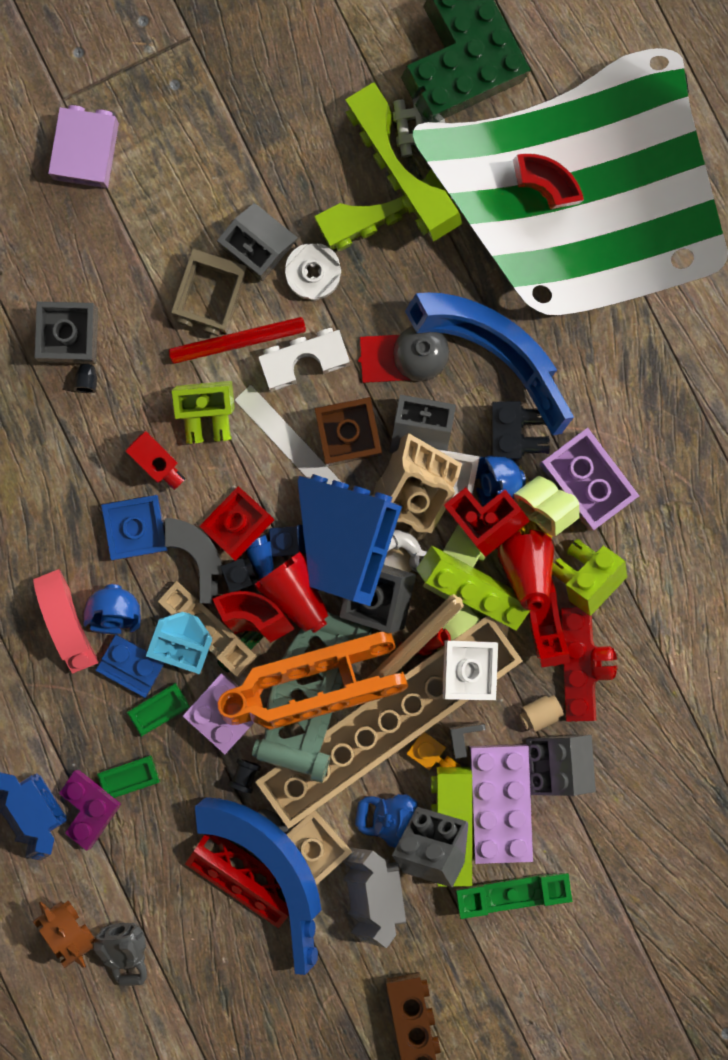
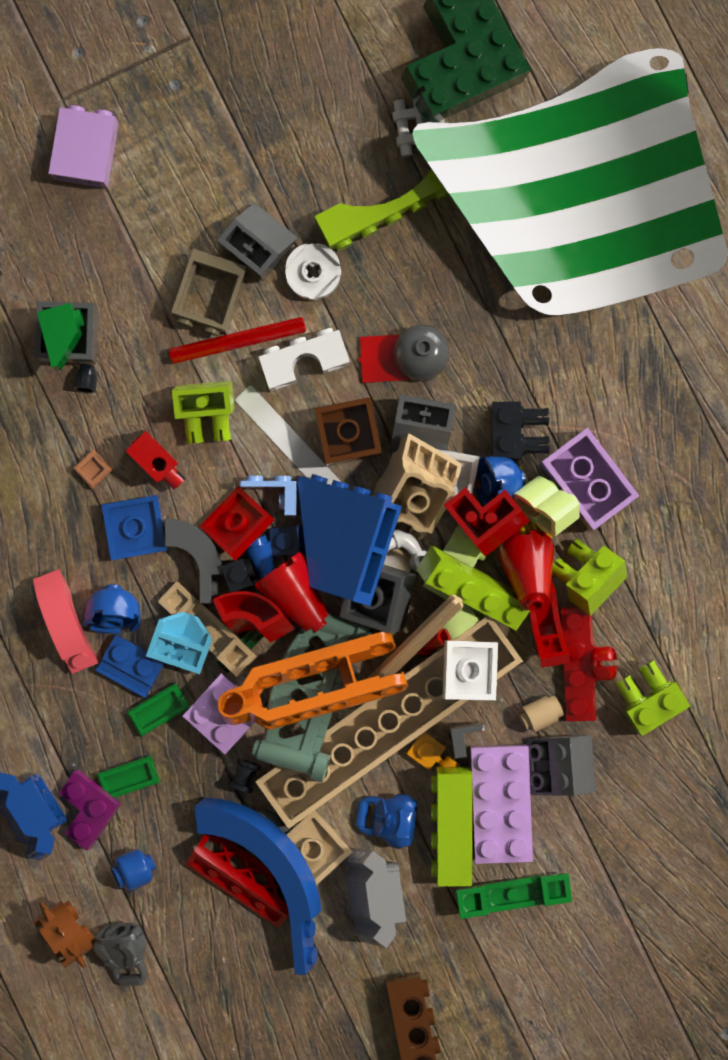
lime arch [345,82,463,242] -> none
dark grey slope [392,807,468,888] -> none
blue arch [405,292,574,436] -> none
red brick [513,154,584,209] -> none
none -> green slope [37,303,84,371]
none -> nougat tile [73,449,114,489]
none -> blue head [111,849,156,891]
none -> light blue bracket [239,476,297,517]
none -> lime brick [614,660,691,736]

